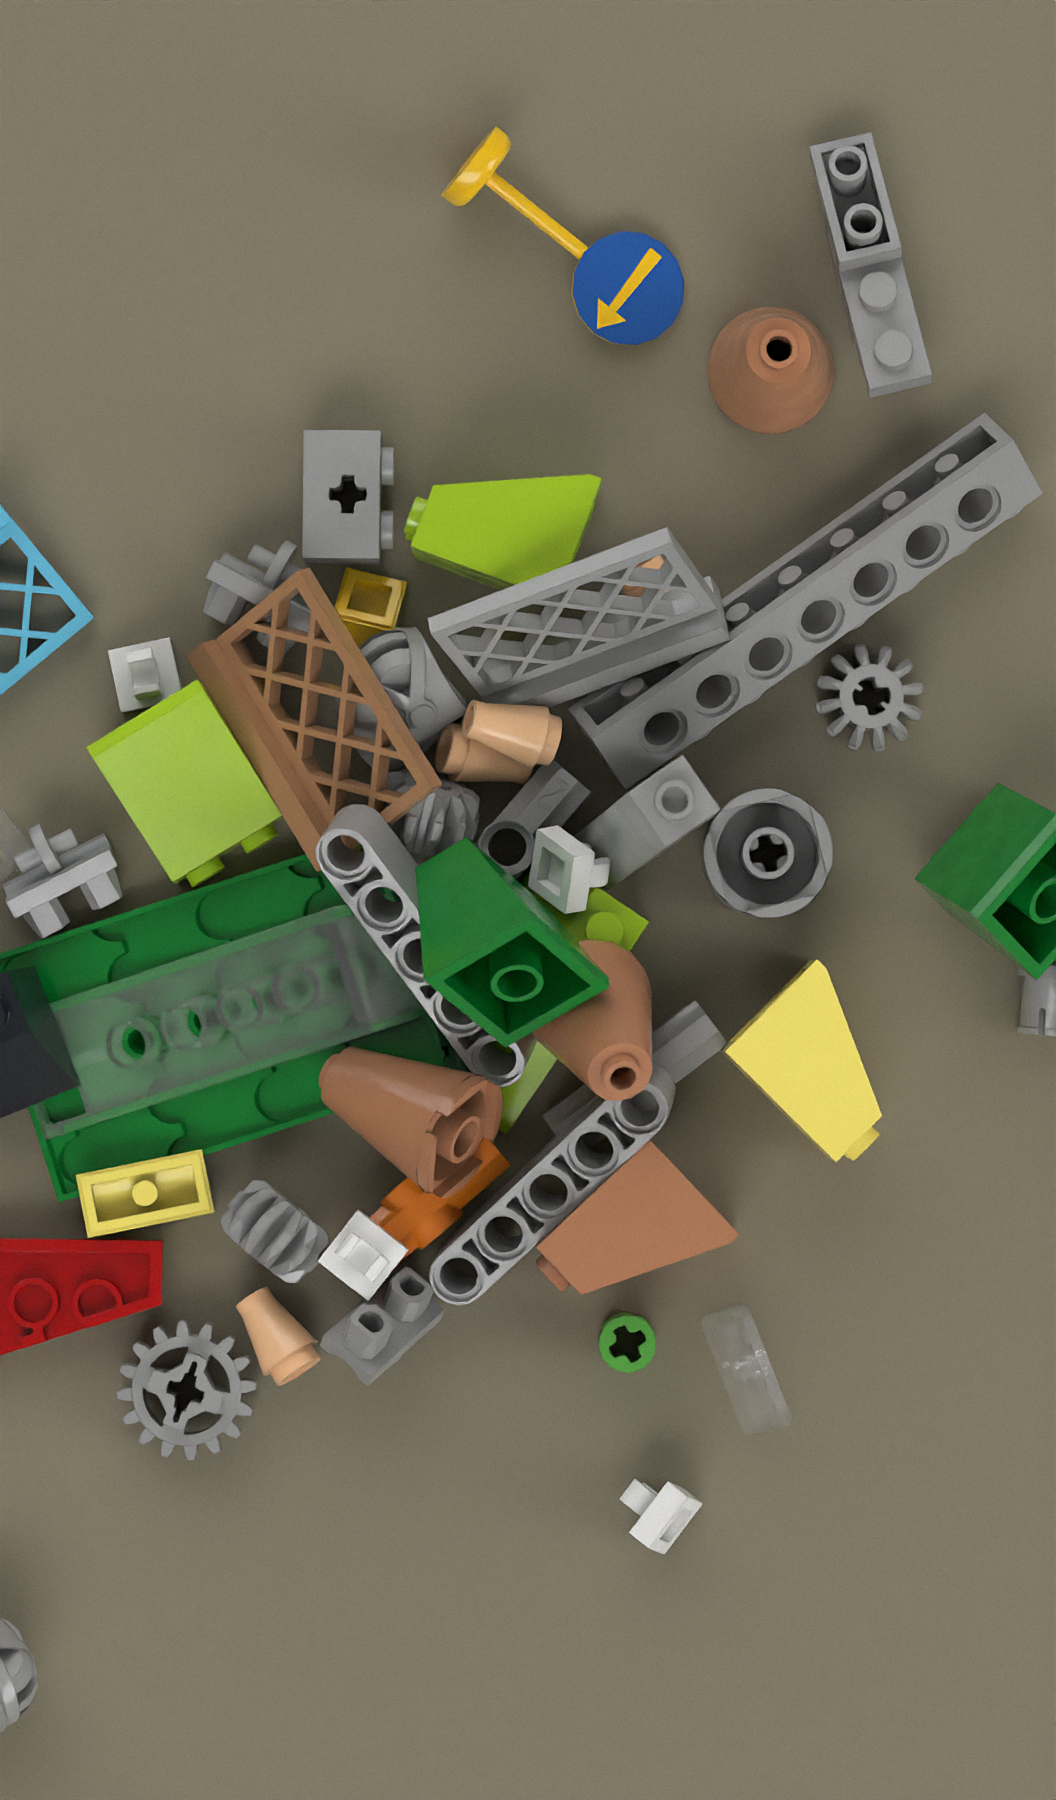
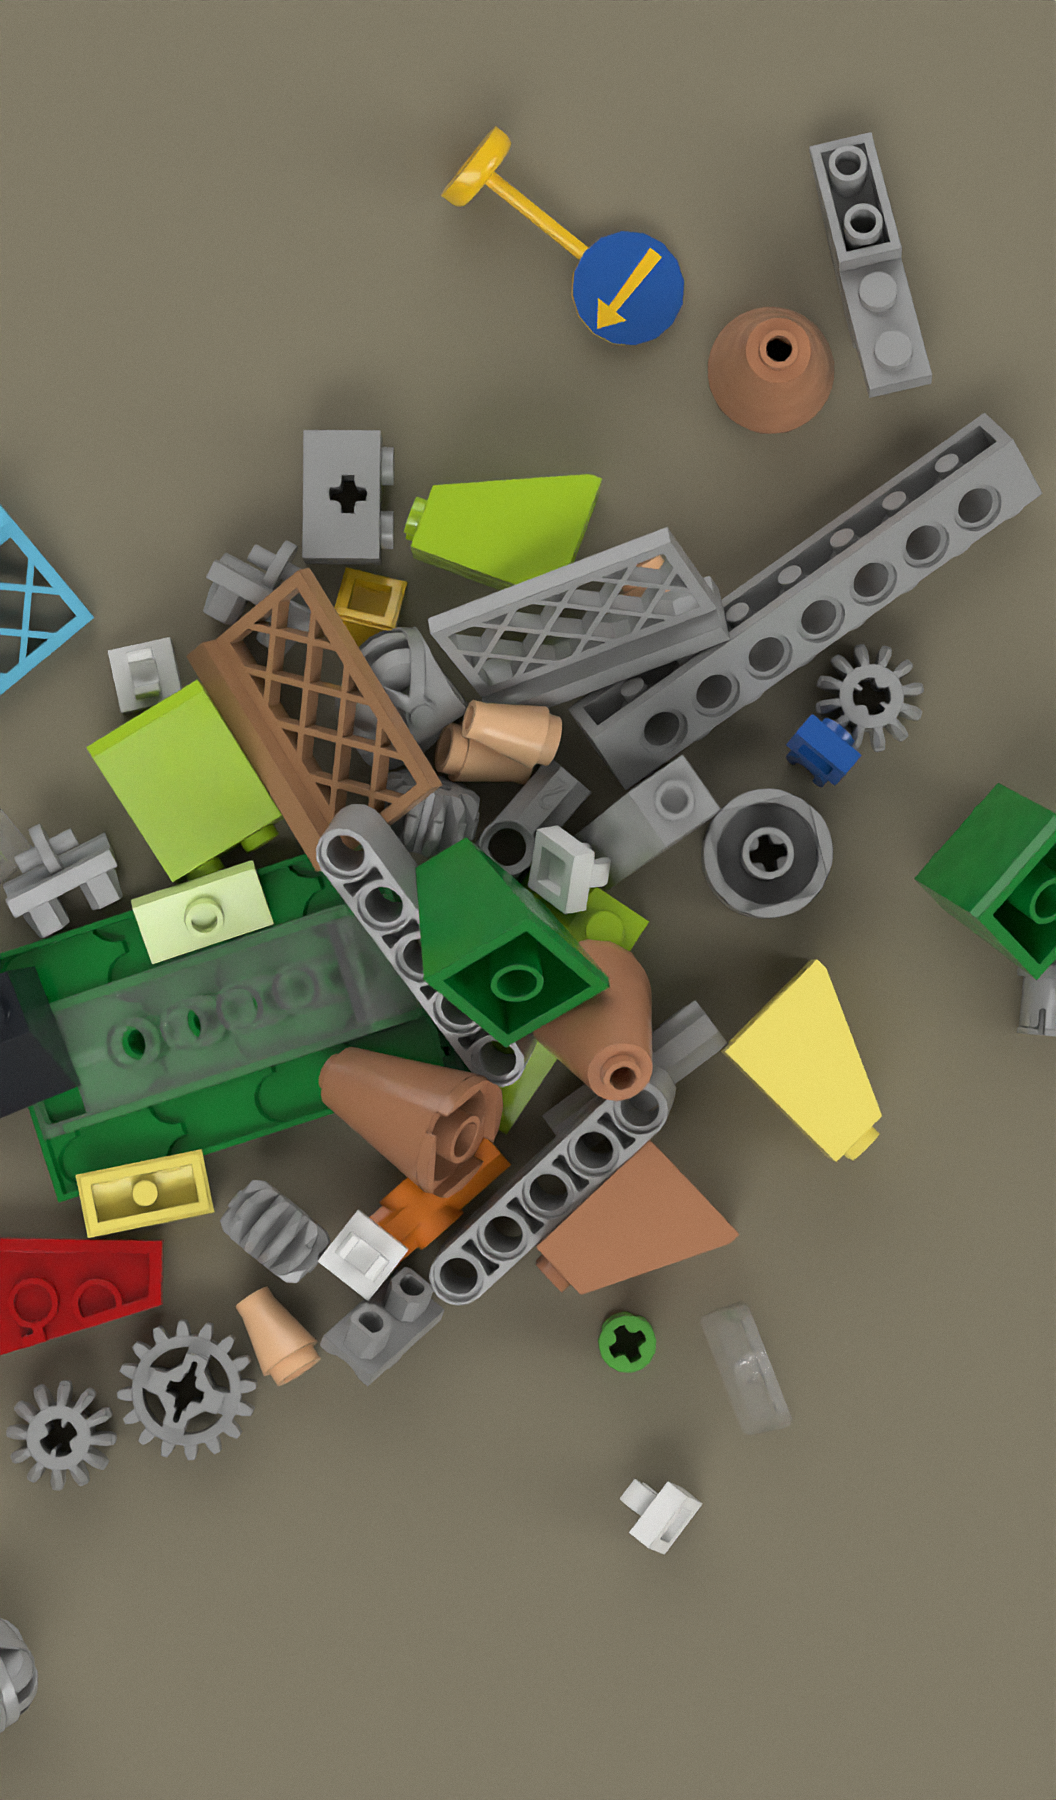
none -> light grey gear [6,1380,117,1491]
none -> yellowish green plate [131,860,274,964]
none -> blue plate [786,714,862,787]

